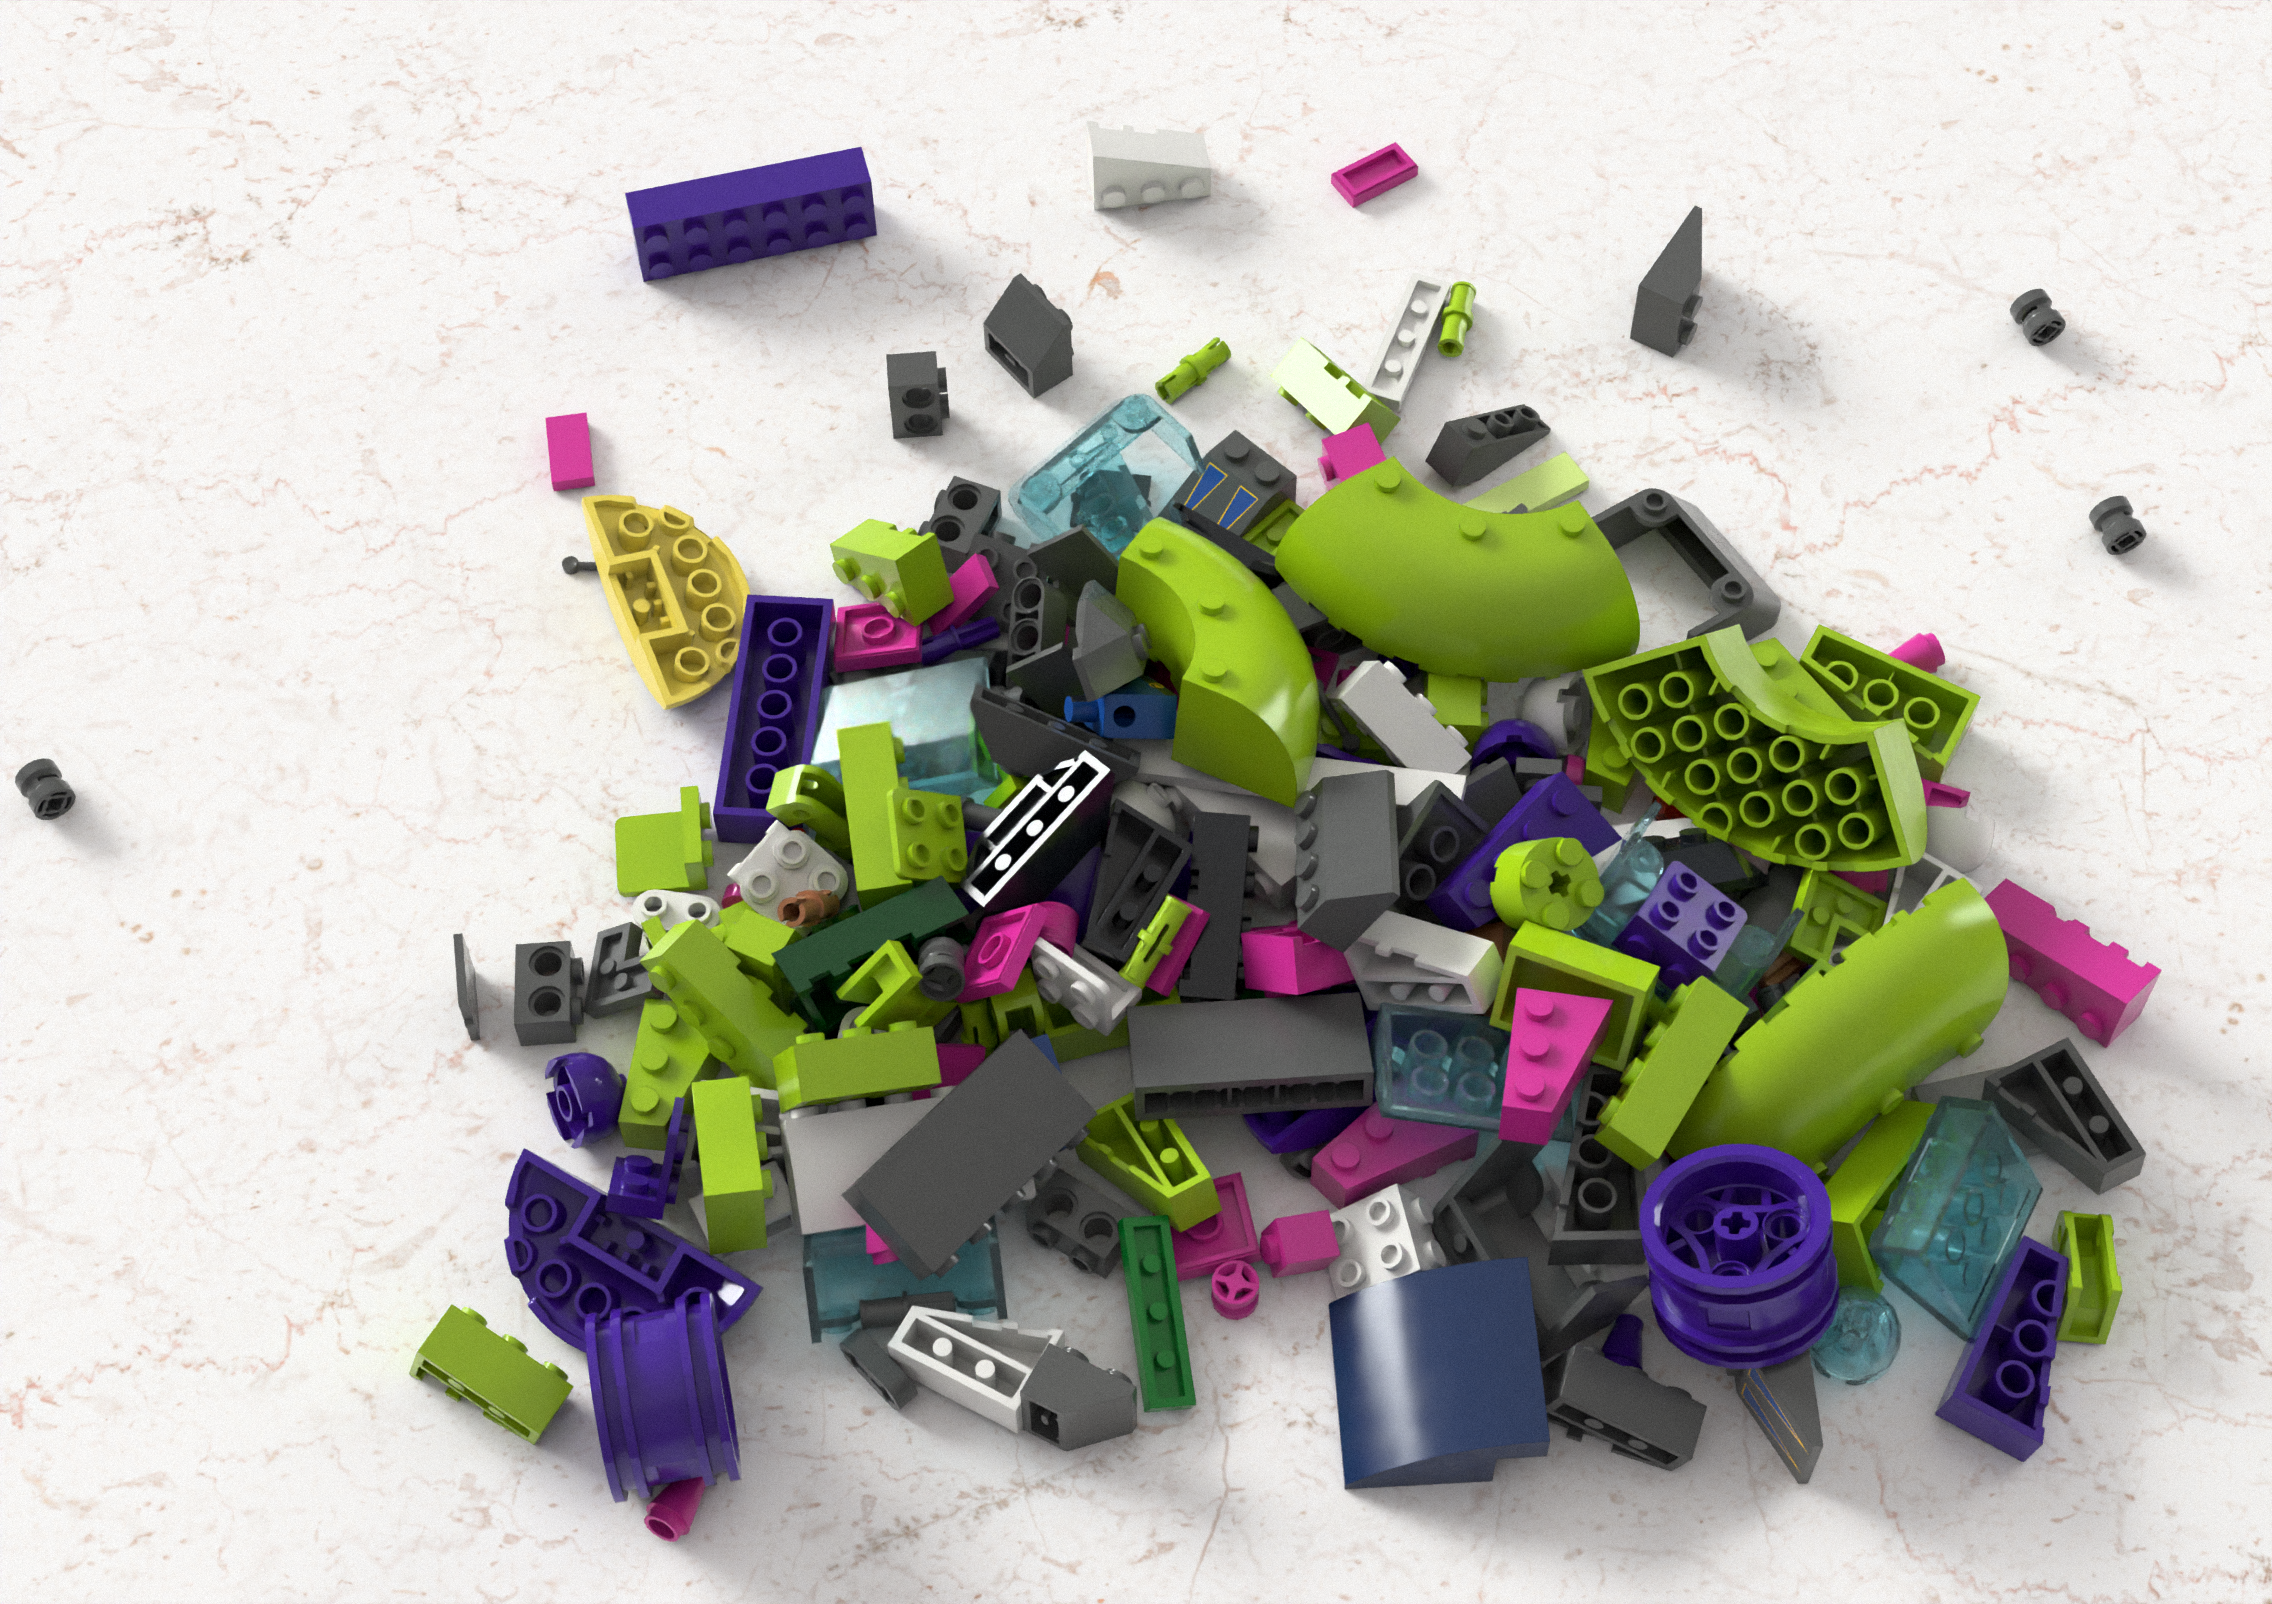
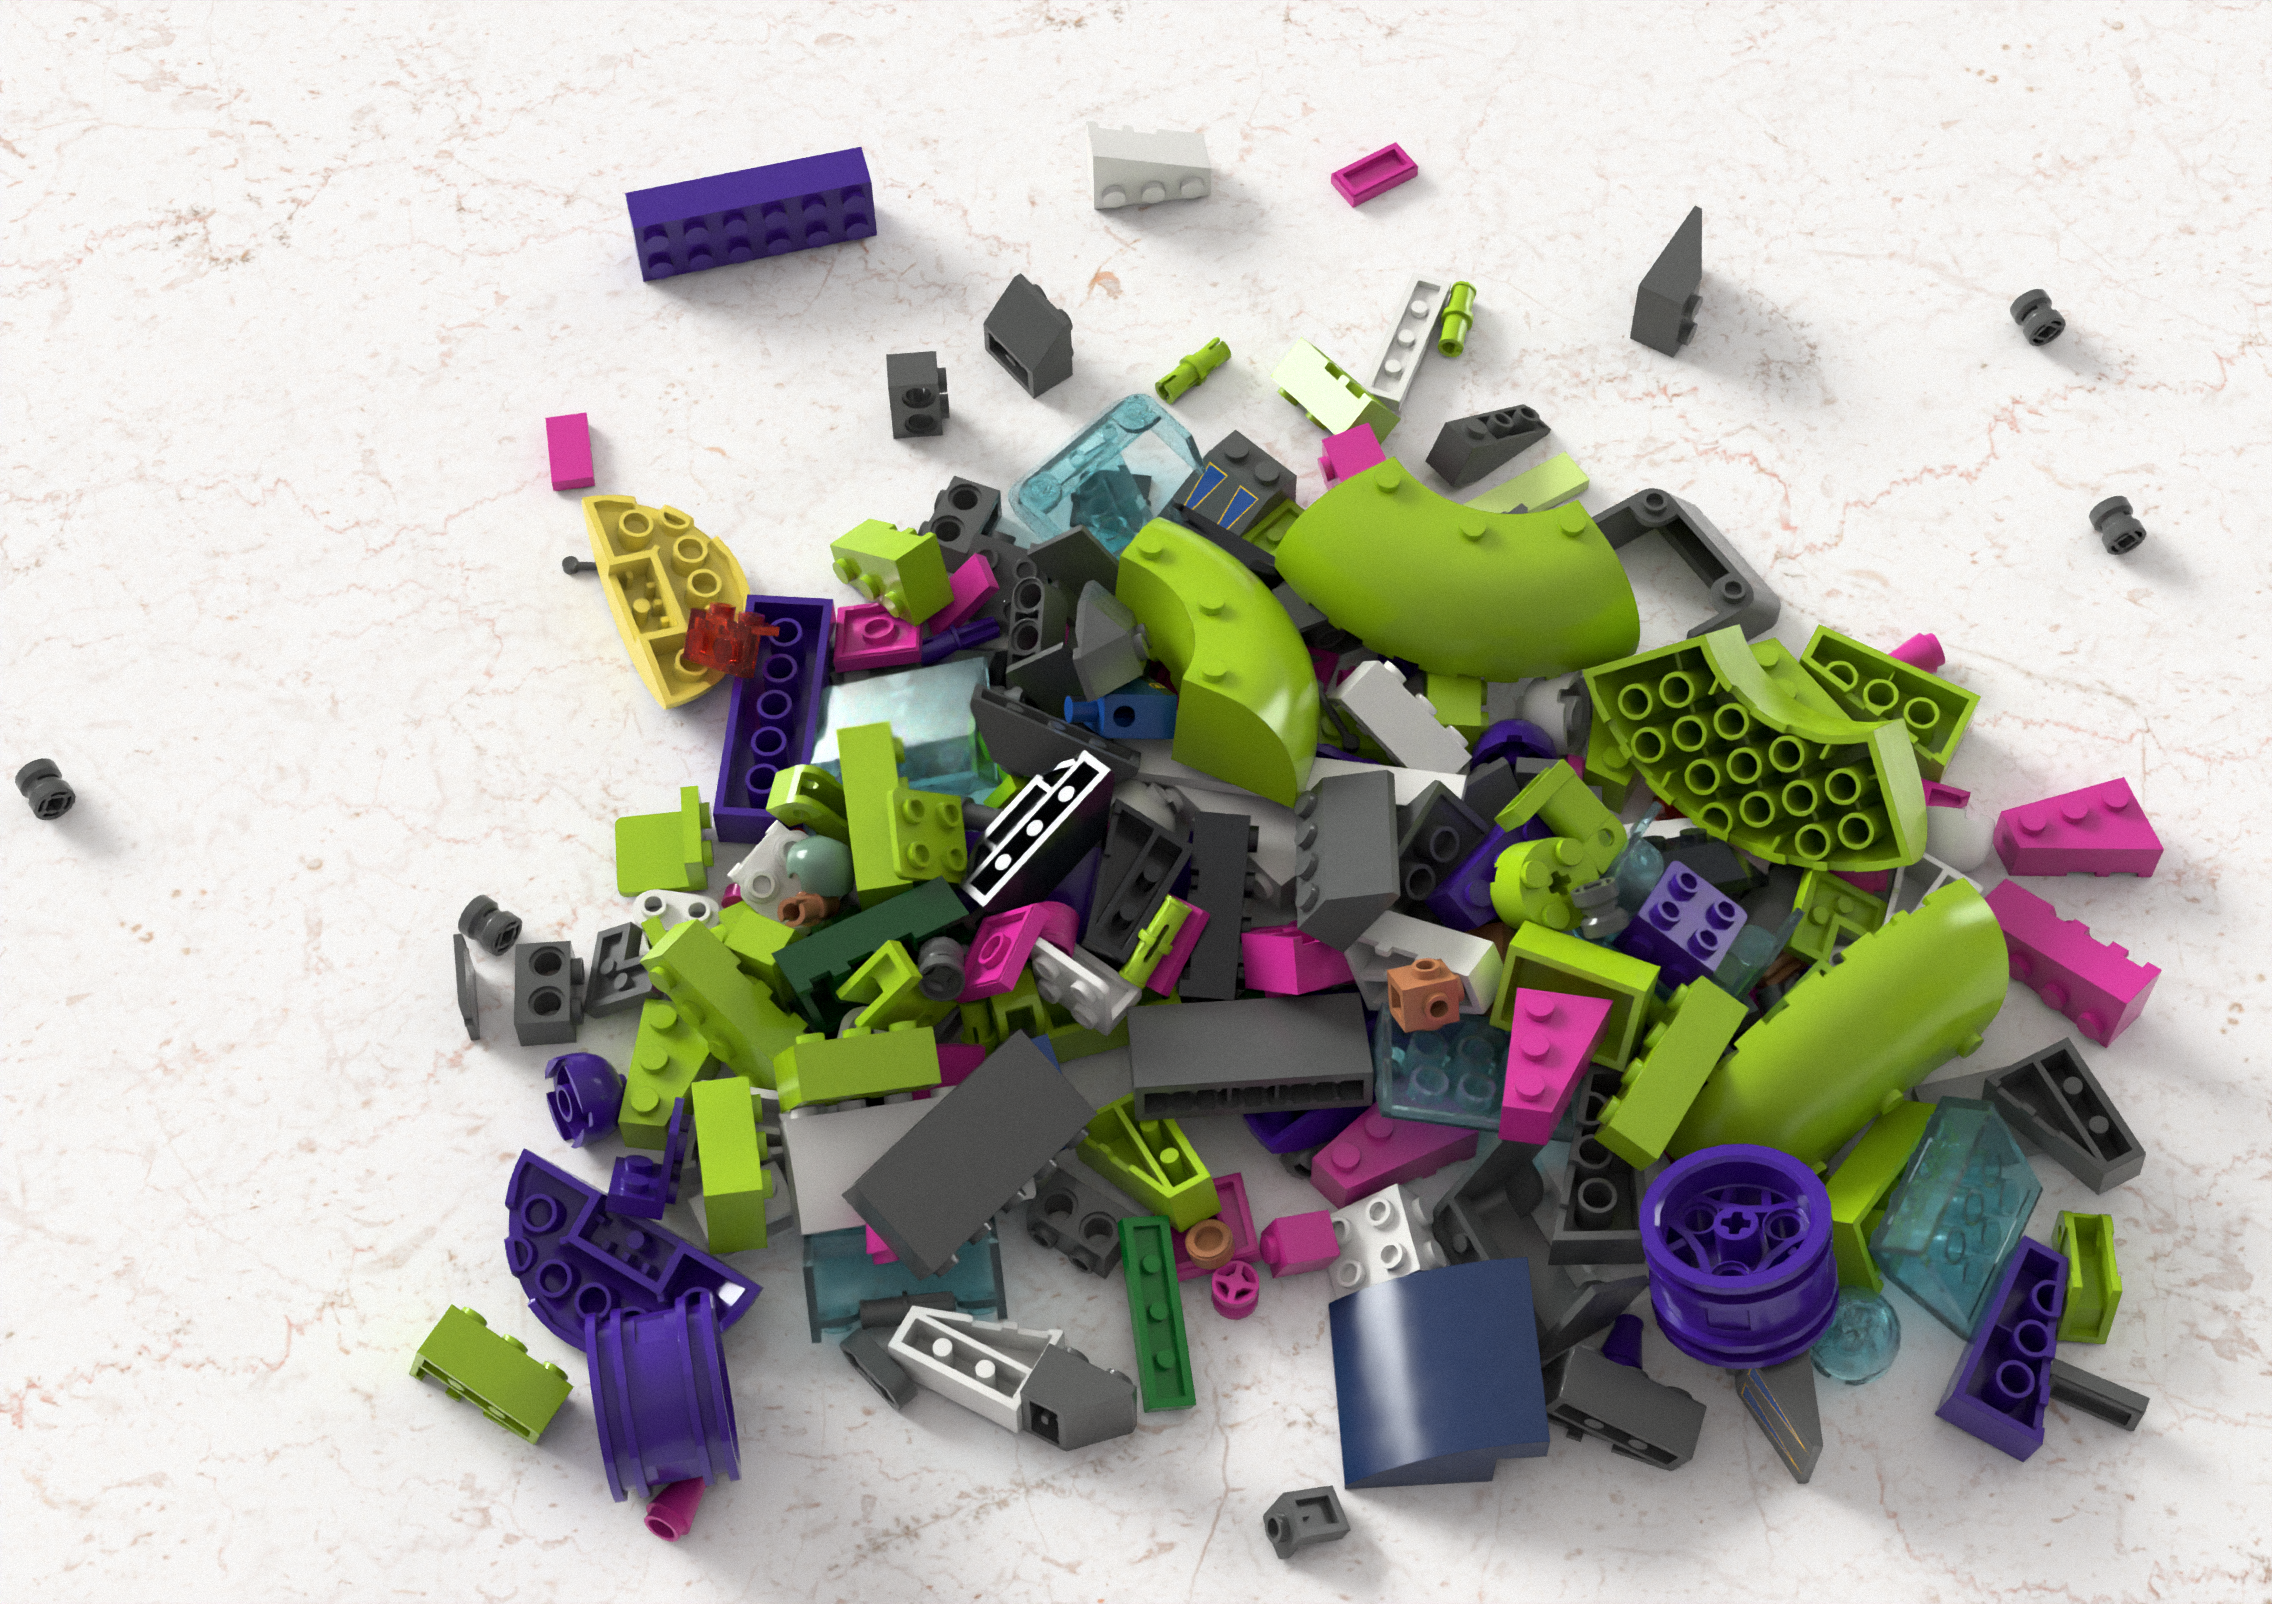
none -> dark grey wheel [458,894,523,956]
none -> clear red bracket [683,602,780,678]
none -> sand green hair [786,835,855,897]
none -> nougat tile [1185,1219,1235,1269]
none -> dark grey bracket [1263,1485,1351,1559]
none -> nougat brick [1387,958,1464,1033]
none -> lime piece [1494,758,1627,876]
none -> dark grey wheel [1570,878,1630,939]
none -> dark pink wedge [1993,777,2164,877]
none -> dark grey tile [2048,1358,2150,1432]

